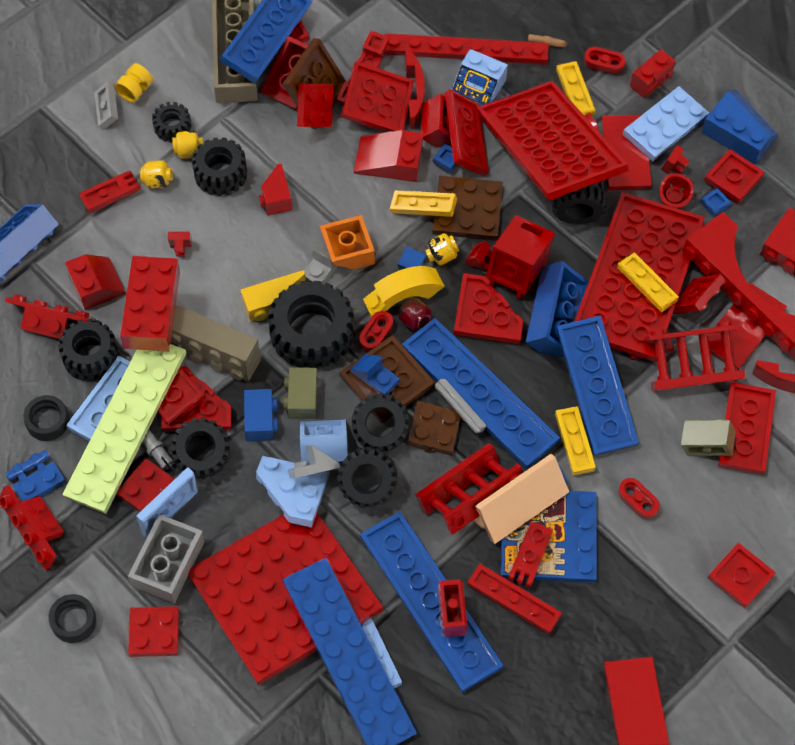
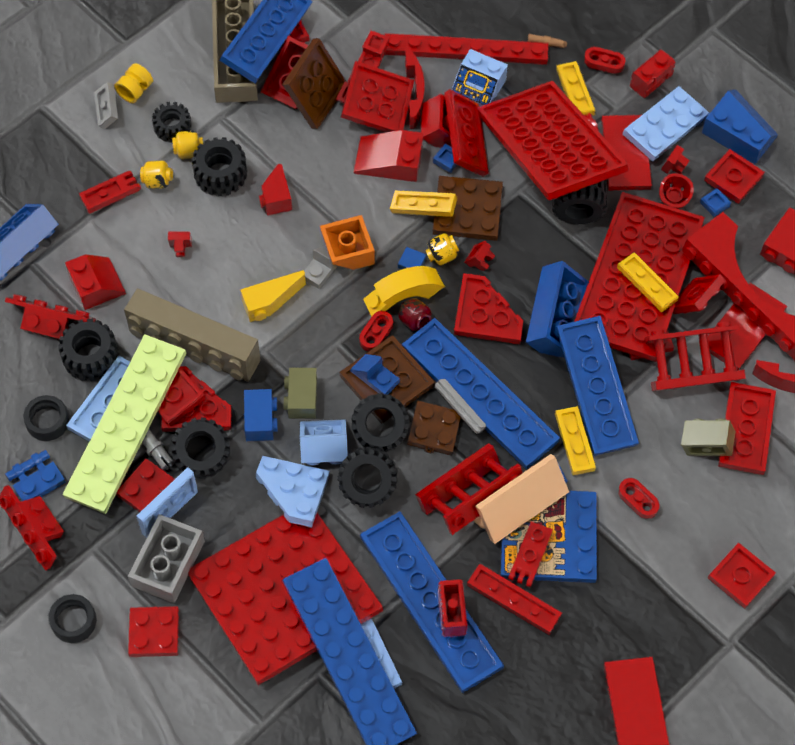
red brick [120,256,180,352] -> none
black tyre [268,280,354,368] -> none
light grey slope [288,445,340,478] -> none
red plate [297,84,334,127] -> none
red container [486,215,555,299] -> none

